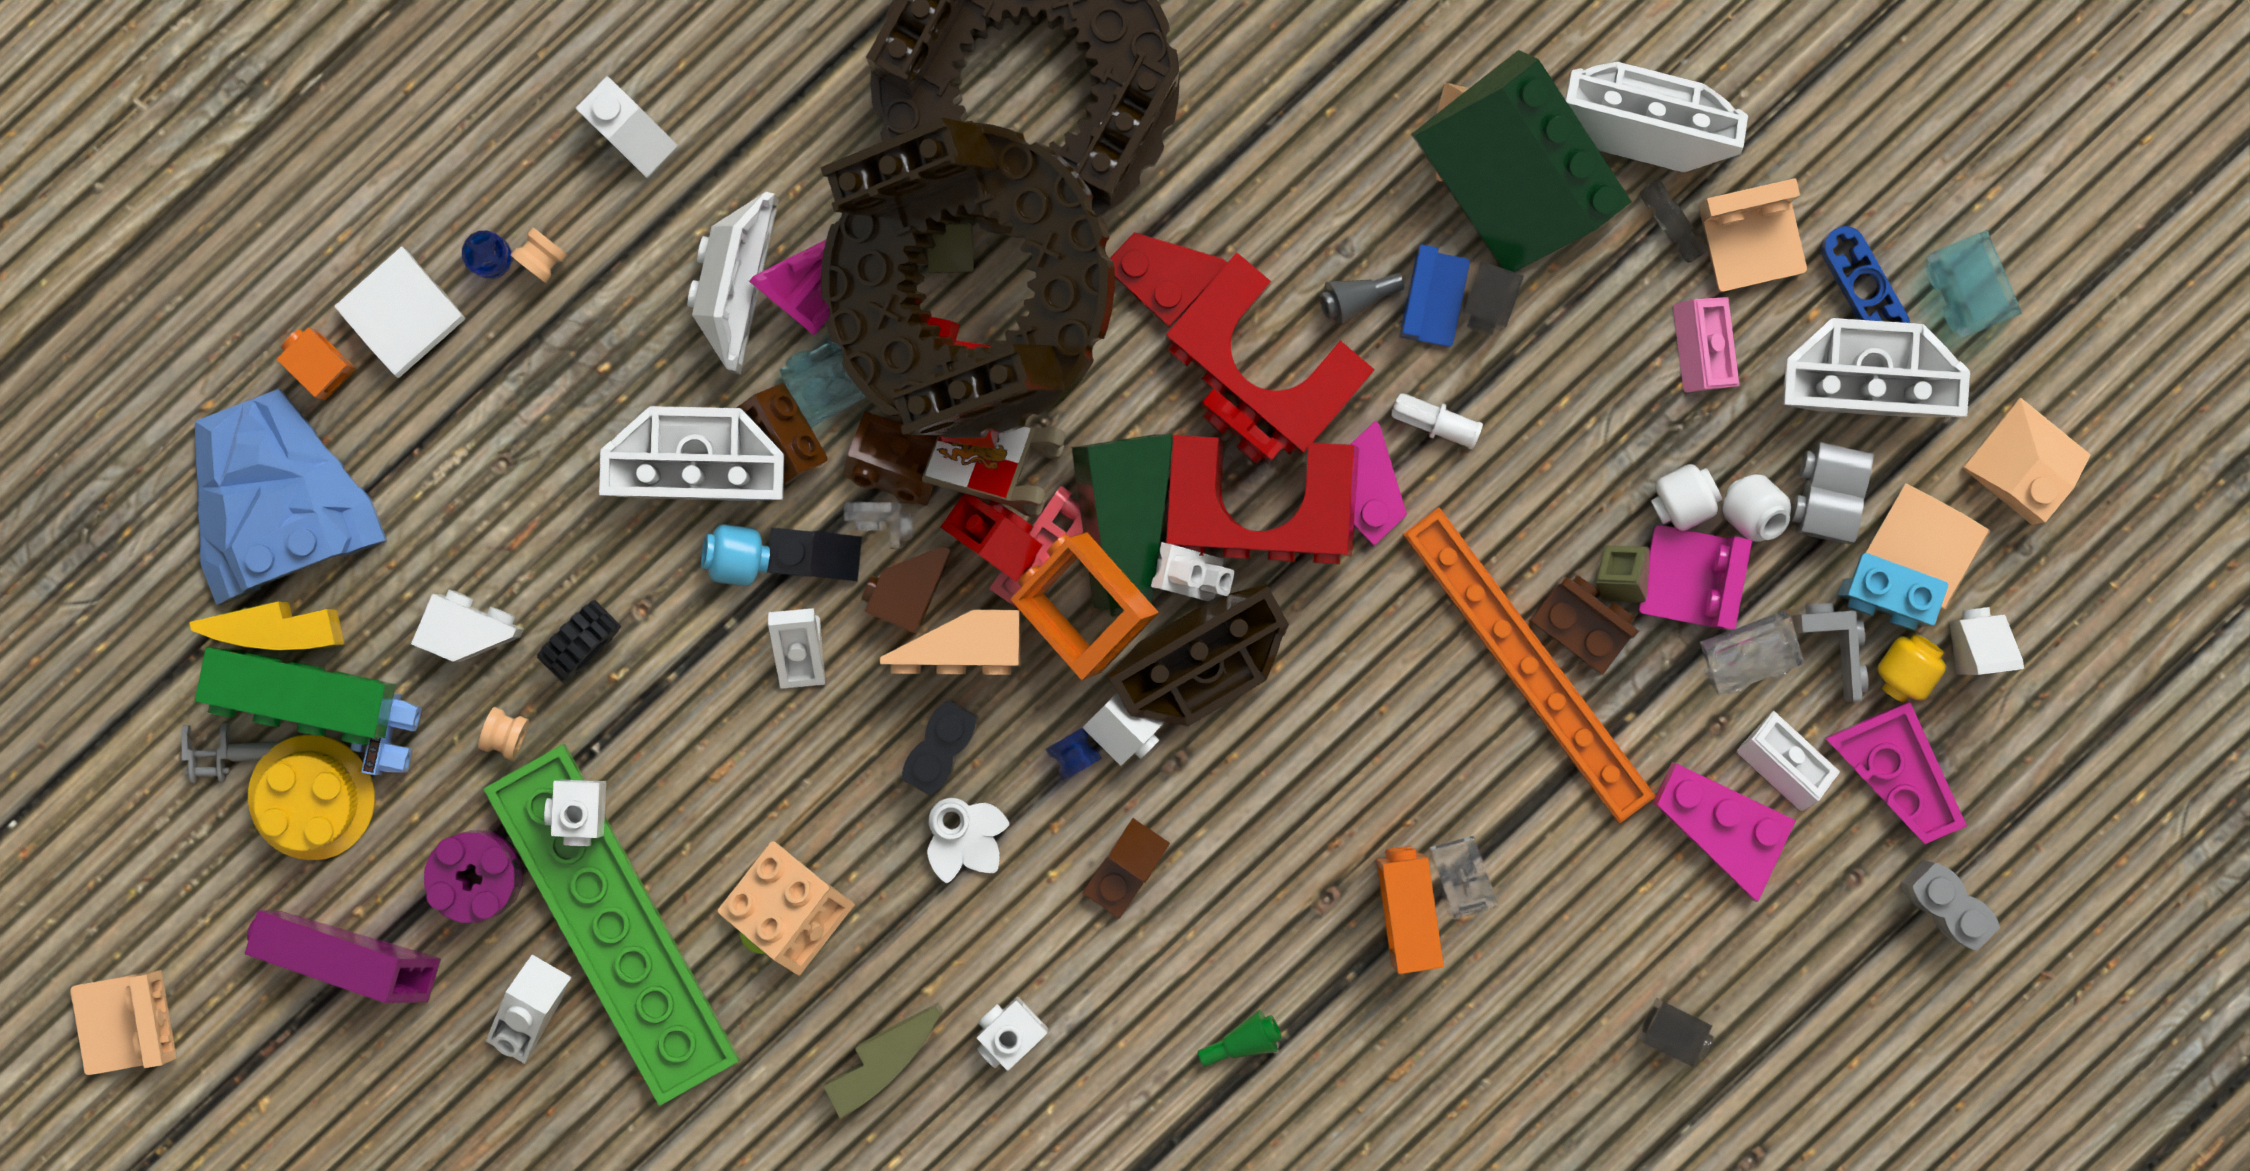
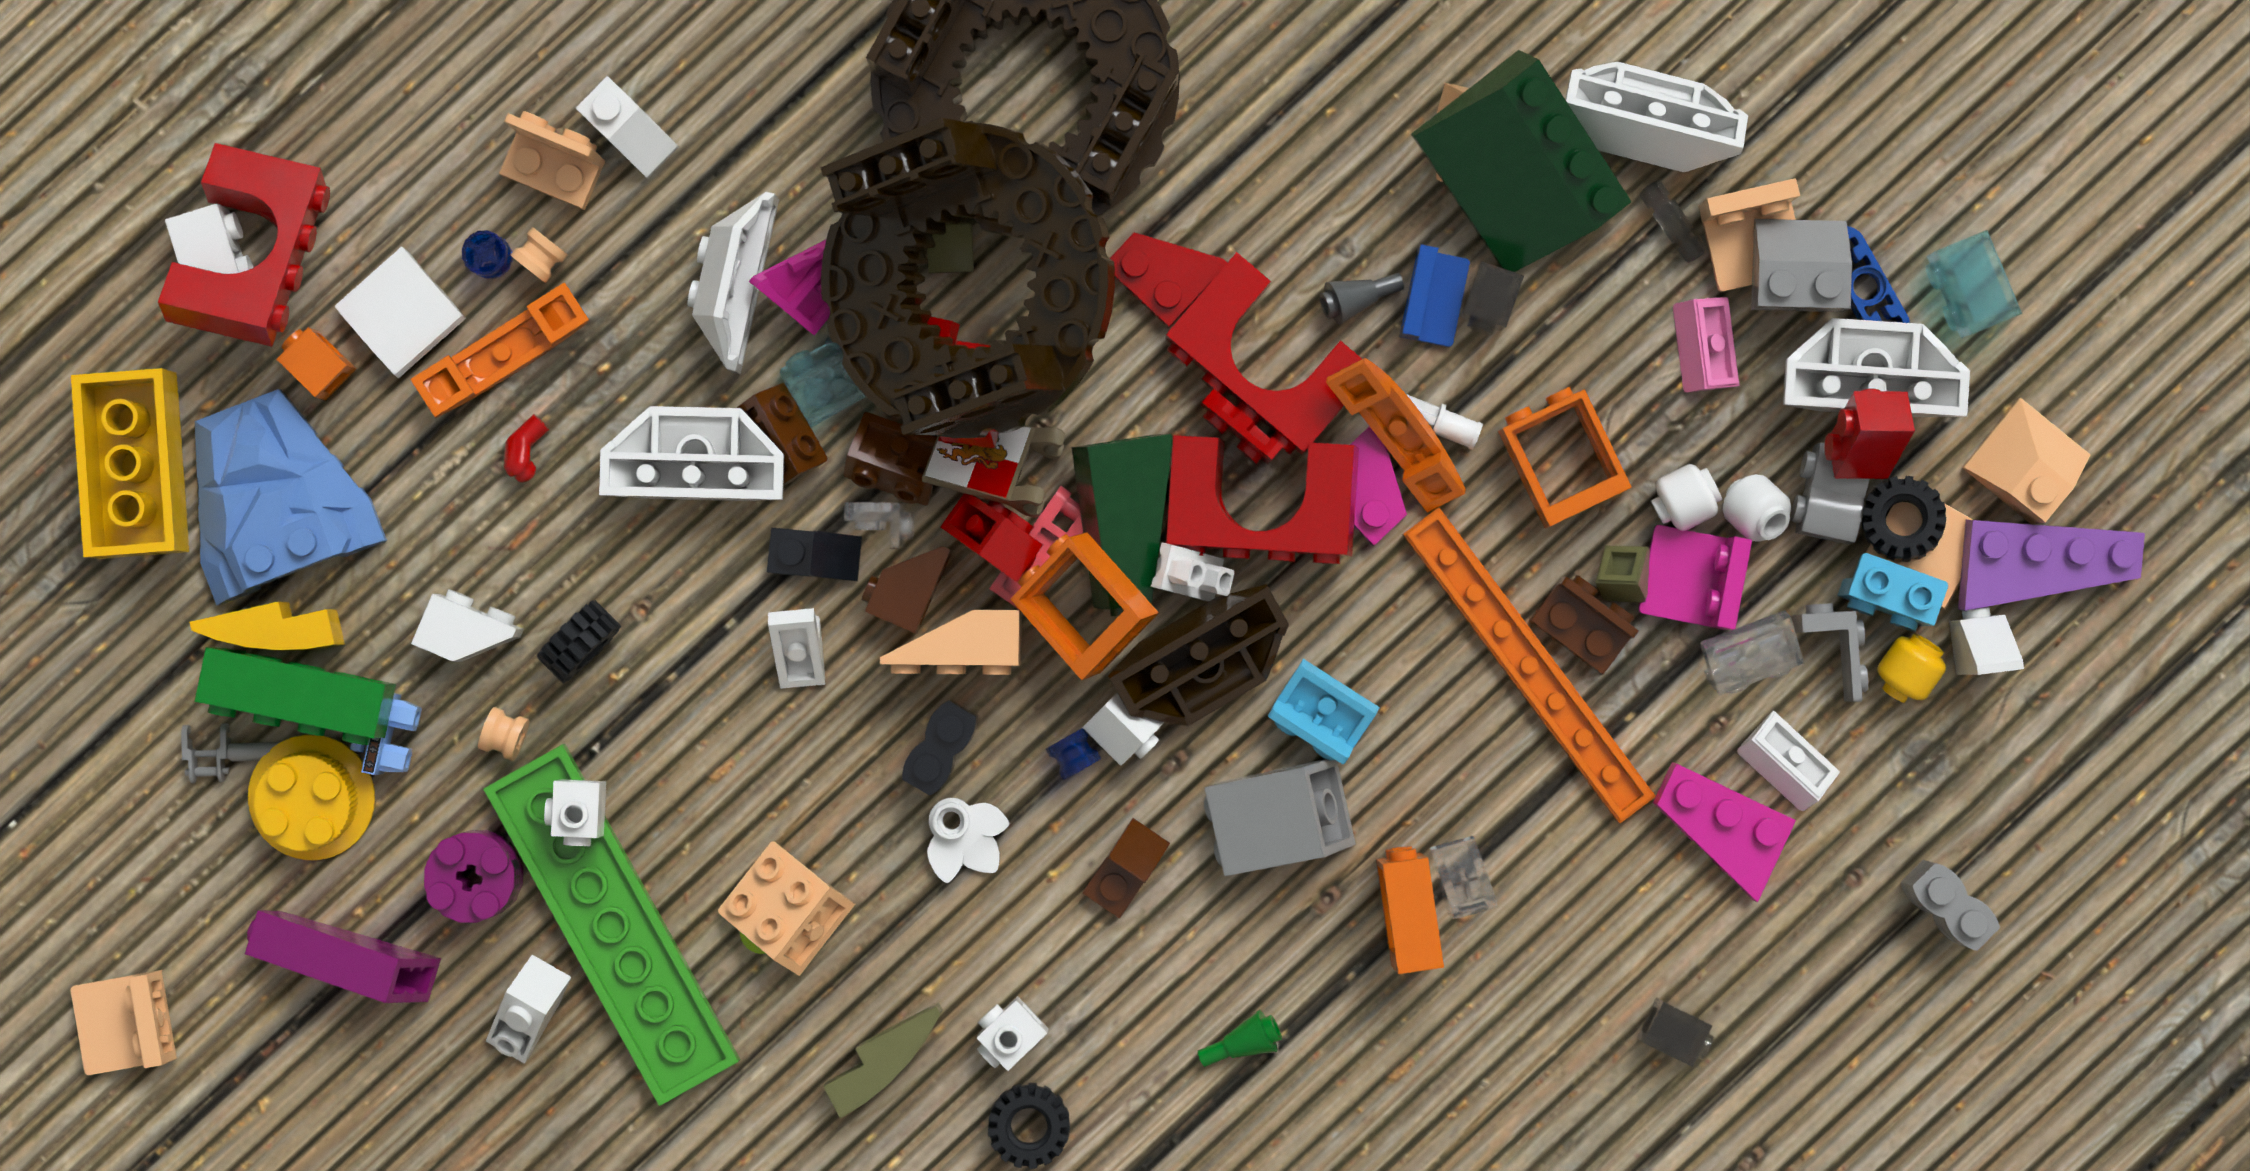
medium azure head [701,524,770,586] -> none
dark pink wing [1825,701,1967,844] -> none
none -> yellow brick [71,368,189,559]
none -> red arch [158,143,330,347]
none -> white slope [165,203,254,274]
none -> orange slope [410,282,590,418]
none -> light nougat bracket [499,111,605,210]
none -> red arm [504,414,549,483]
none -> black tyre [988,1083,1070,1169]
none -> light grey slope [1204,759,1356,876]
none -> medium azure bracket [1268,659,1380,764]
none -> orange slope [1326,358,1466,512]
none -> orange window [1498,387,1632,528]
none -> light grey slope [1751,219,1852,312]
none -> red brick [1824,388,1915,479]
none -> black tyre [1862,476,1947,562]
none -> medium lavender wing [1958,519,2145,611]

